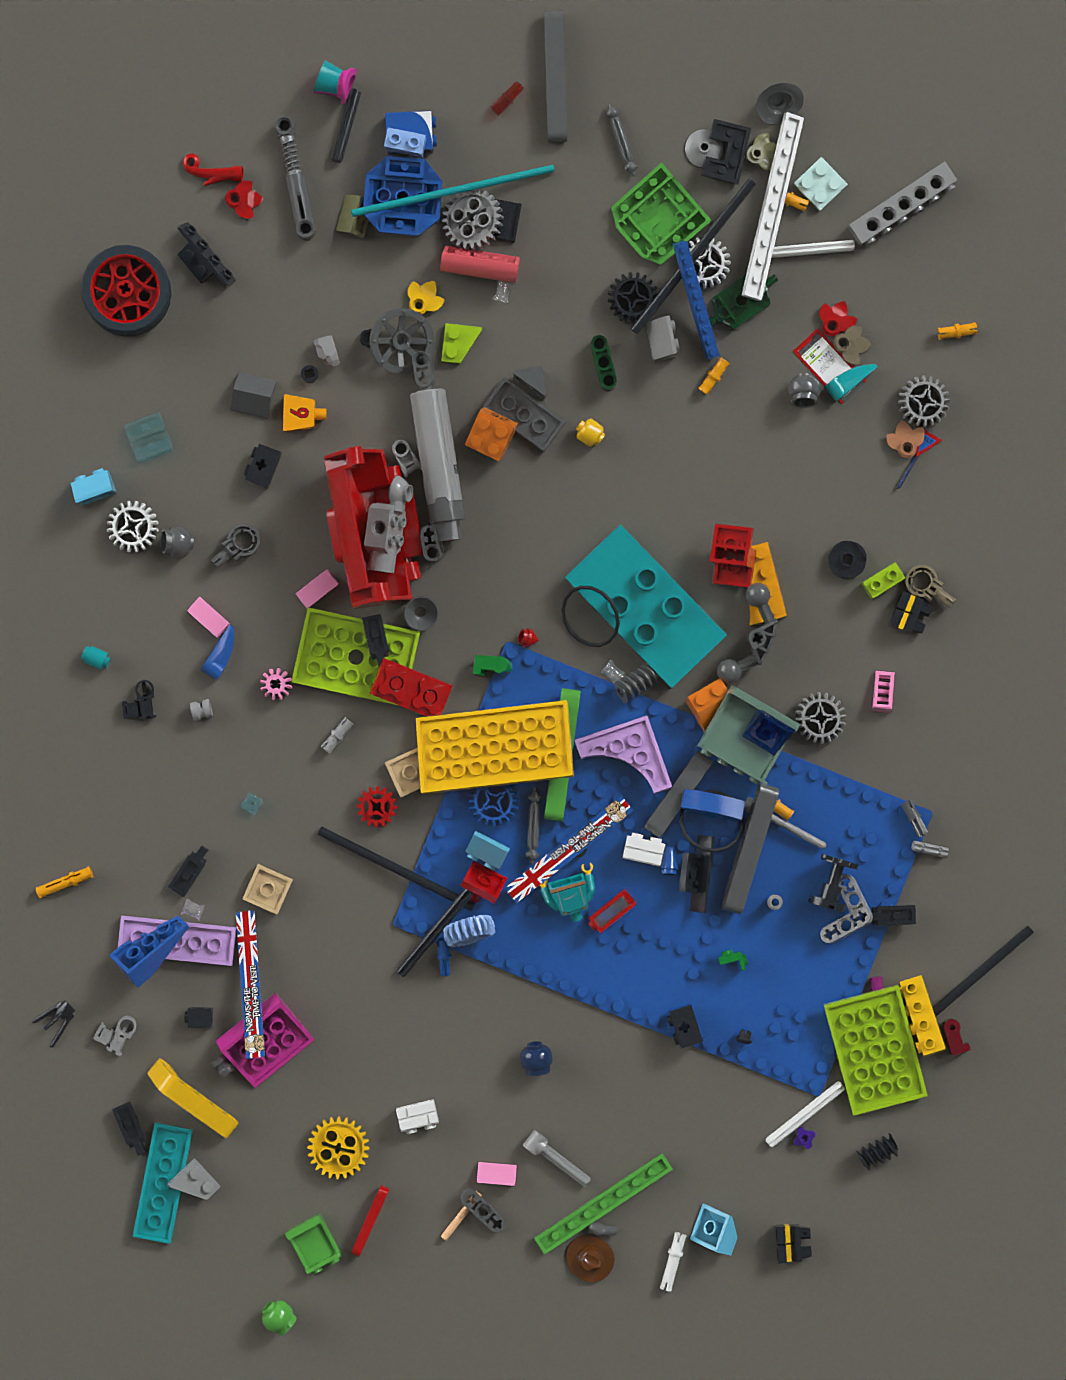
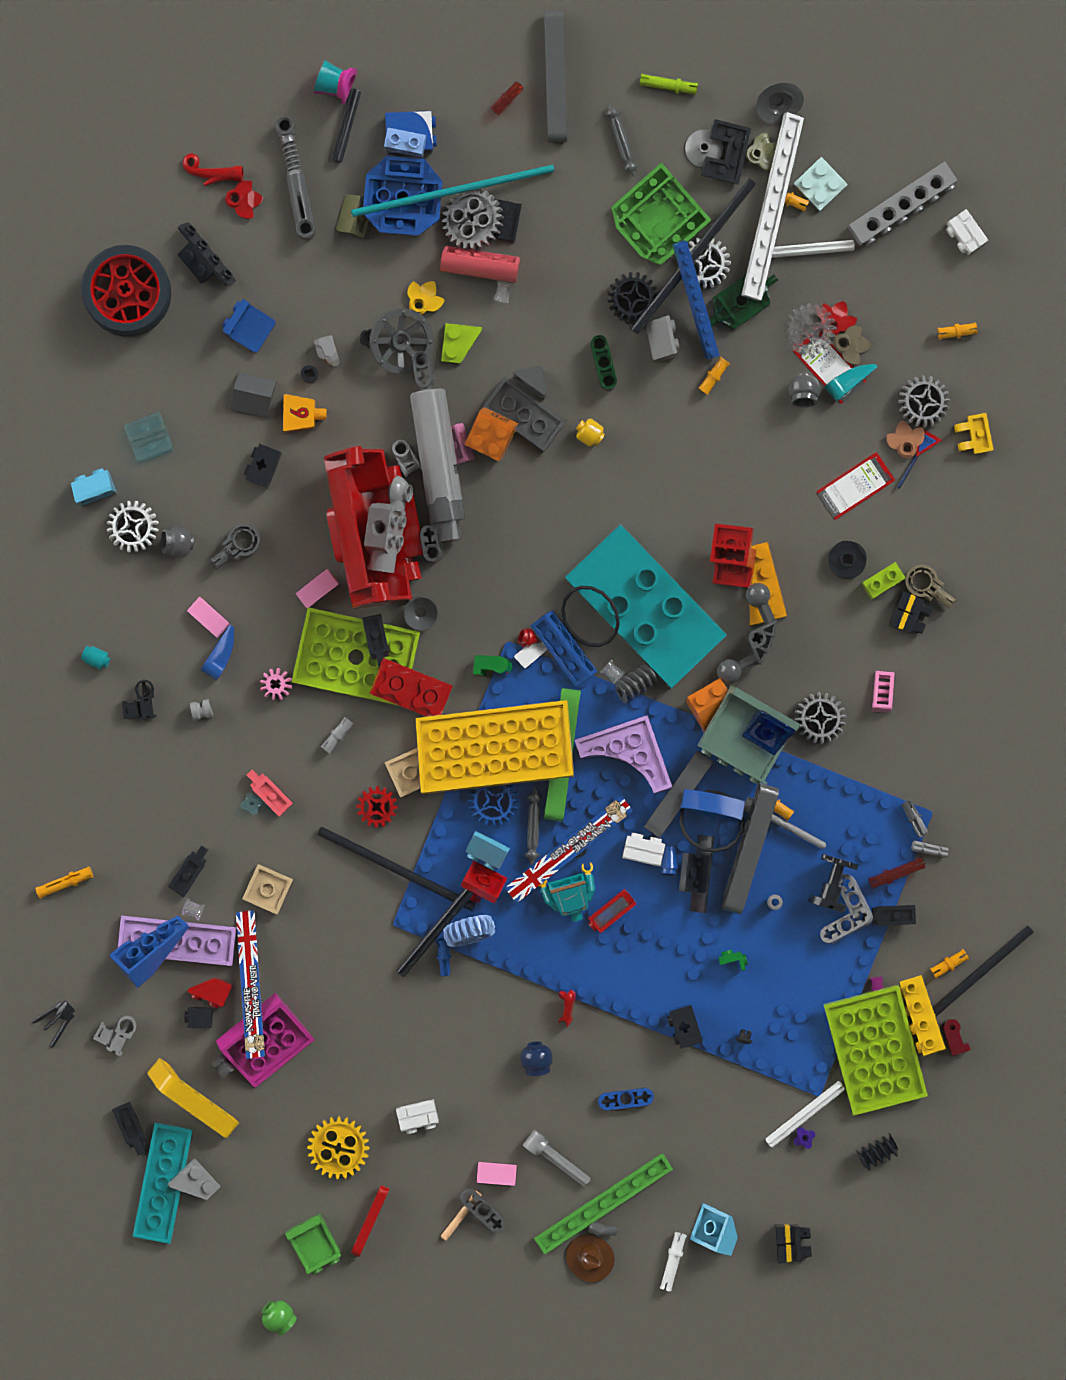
none -> red slope [187,977,233,1008]
none -> blue bracket [222,299,276,353]
none -> coral hinge [247,769,293,817]
none -> bright pink slope [451,423,475,465]
none -> white sticker [514,642,548,668]
none -> blue fence [530,610,598,687]
none -> red piece [558,990,576,1028]
none -> blue beam [598,1087,654,1110]
none -> lime pin [640,74,698,95]
none -> clear gear [785,303,837,356]
none -> sticker [817,452,895,520]
none -> clear red pin [868,857,926,890]
none -> light orange pin [930,949,969,979]
none -> white brick [946,209,988,255]
none -> yellow plate [954,413,994,454]

